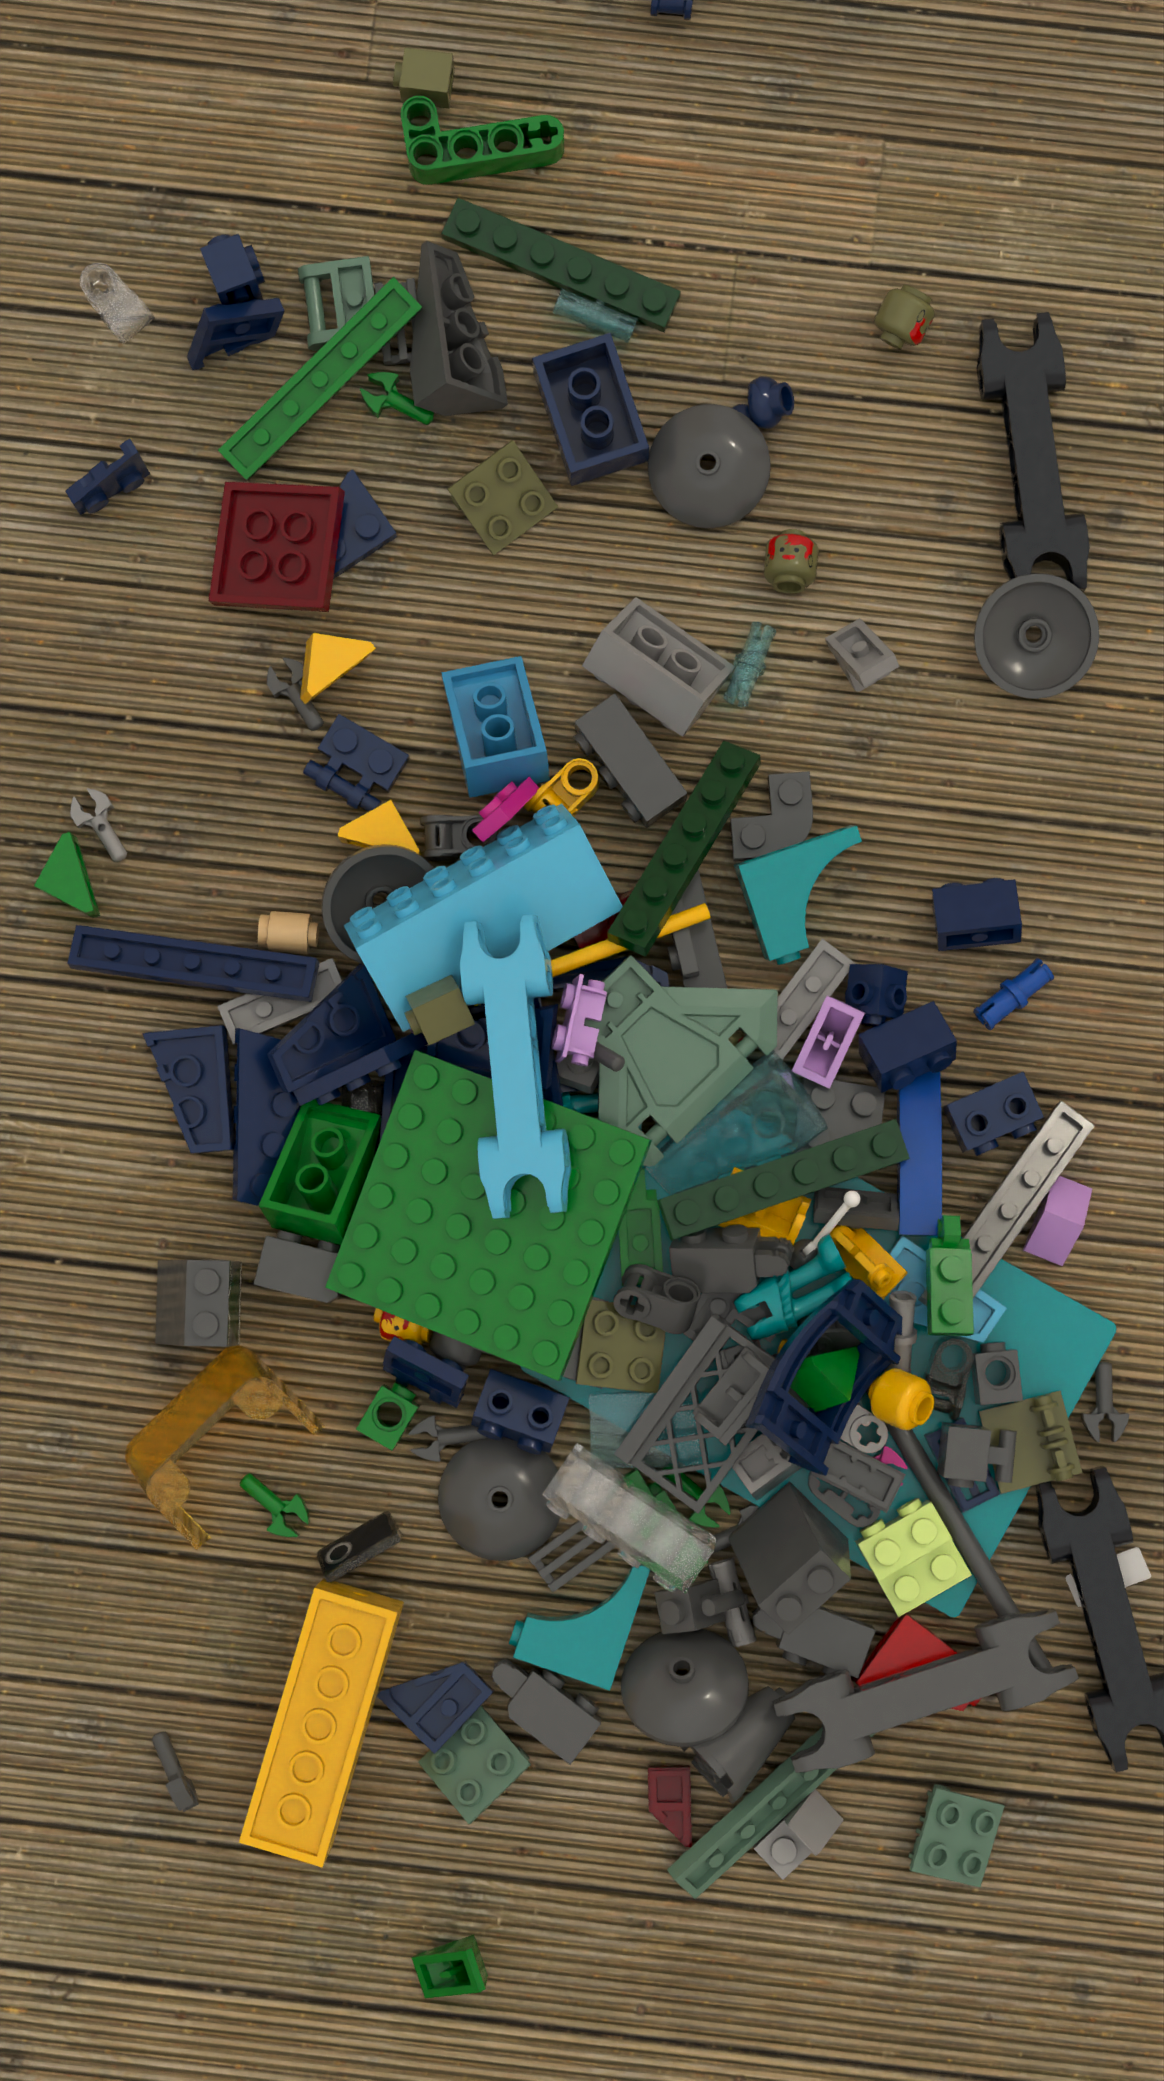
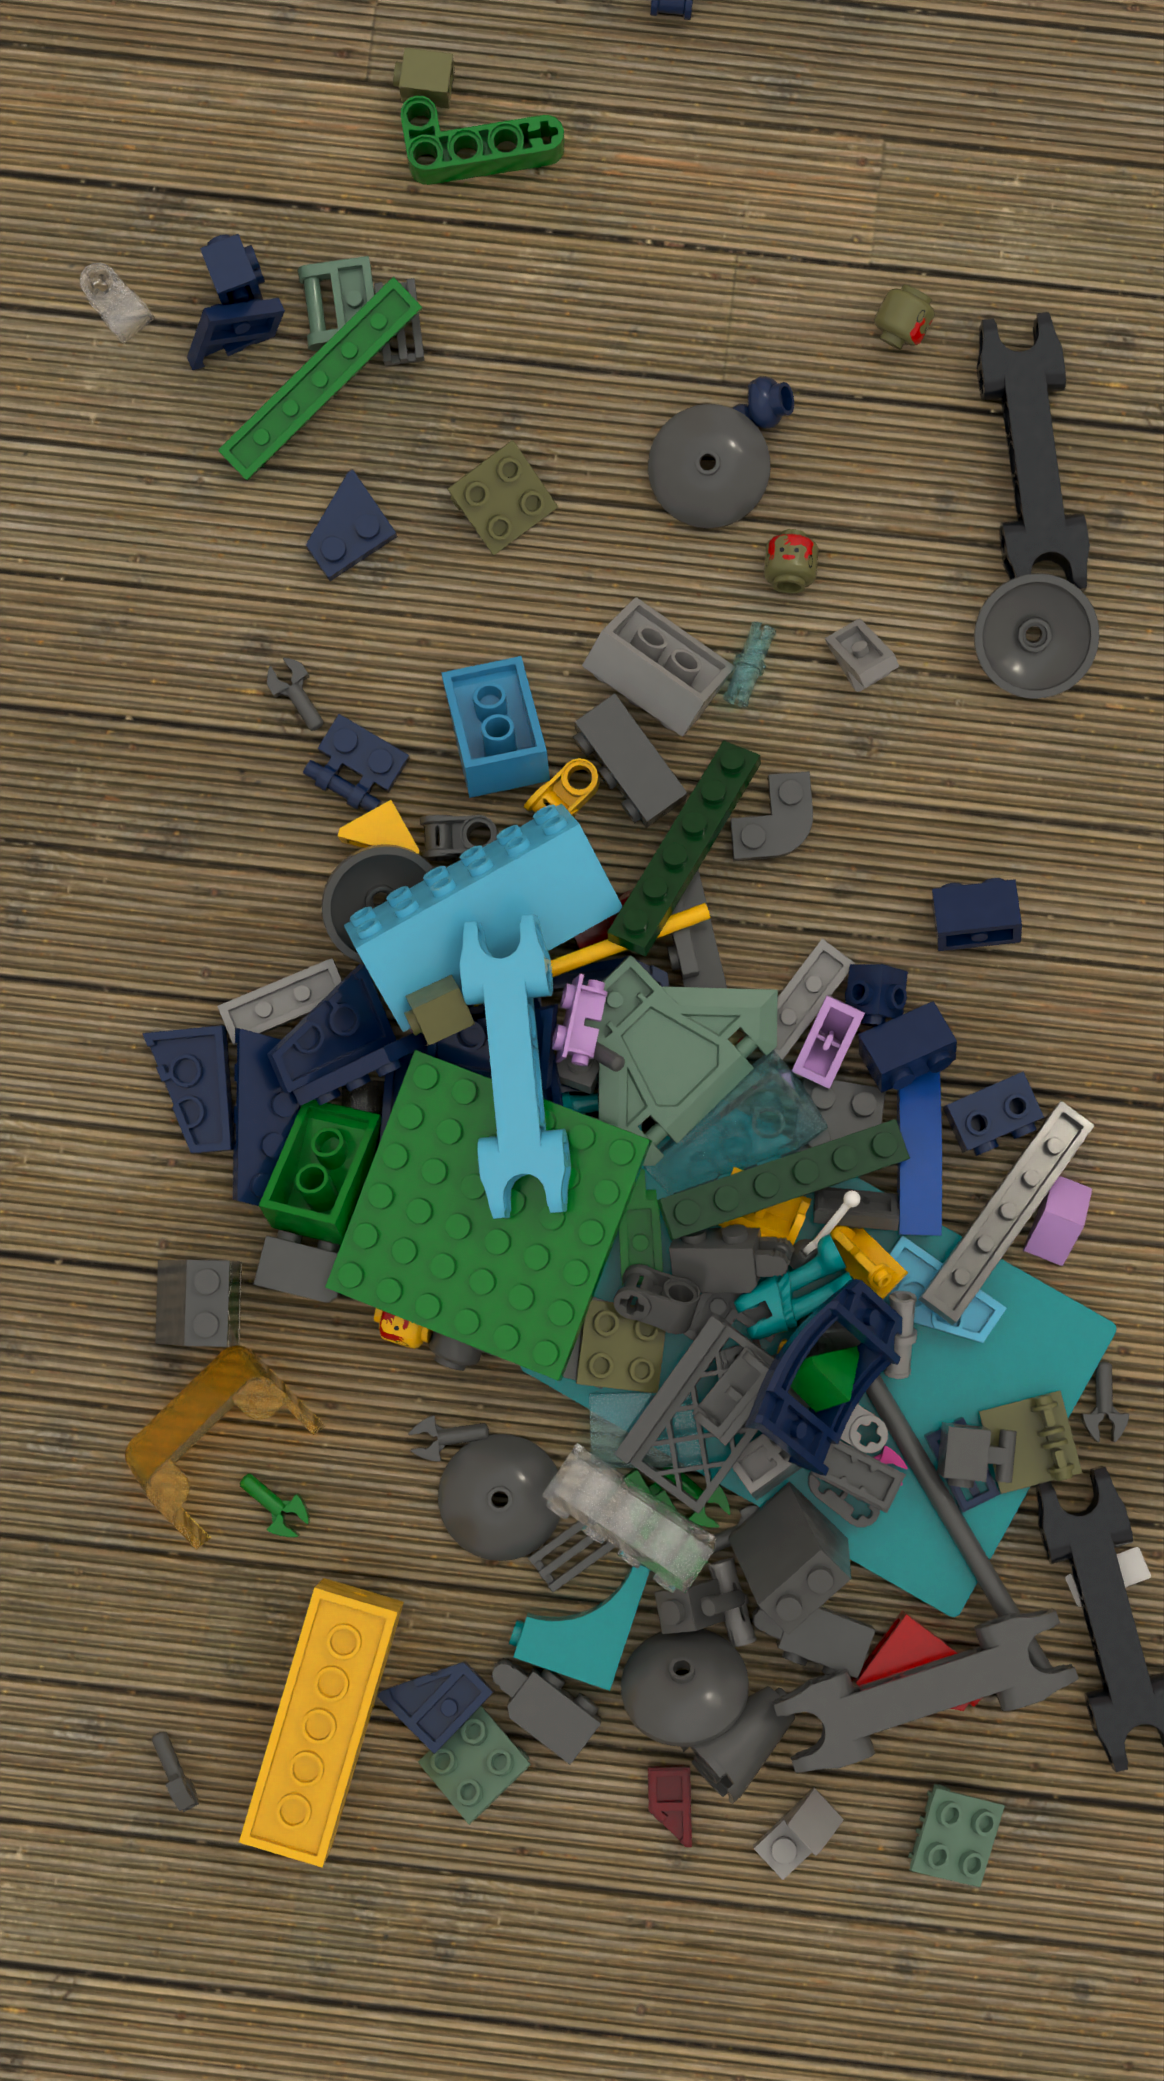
green slope [34,832,101,918] -> none
dark blue wing [65,438,150,515] -> none
dark blue plate [67,925,320,1002] -> none
light grey bar [70,788,127,862] -> none
dark red plate [209,482,345,612] -> none
tan brick [258,911,319,955] -> none
yellow slope [300,633,376,704] -> none
slope [317,1511,403,1583] -> none
green brick [356,1382,421,1451] -> none
green bar [360,372,434,425] -> none
dark blue plate [383,1336,469,1409] -> none
dark grey wedge [410,241,508,416] -> none
green slope [411,1935,488,1998] -> none
dark green plate [441,198,681,333] -> none
dark blue brick [471,1369,570,1455] -> none
dark pink plate [472,777,539,842] -> none
dark blue brick [532,332,649,486] -> none
clear light blue pin [553,288,638,343] -> none
sand green plate [667,1727,876,1899] -> none
teal arch [734,825,862,965] -> none
yellowish green plate [855,1498,972,1617] -> none
yellow head [868,1368,934,1430] -> none
clear smoke piece [922,1336,973,1421] -> none
green hinge [926,1215,974,1336] -> none
dark grey brick [970,1342,1023,1405] -> none
blue pin [974,958,1054,1030] -> none

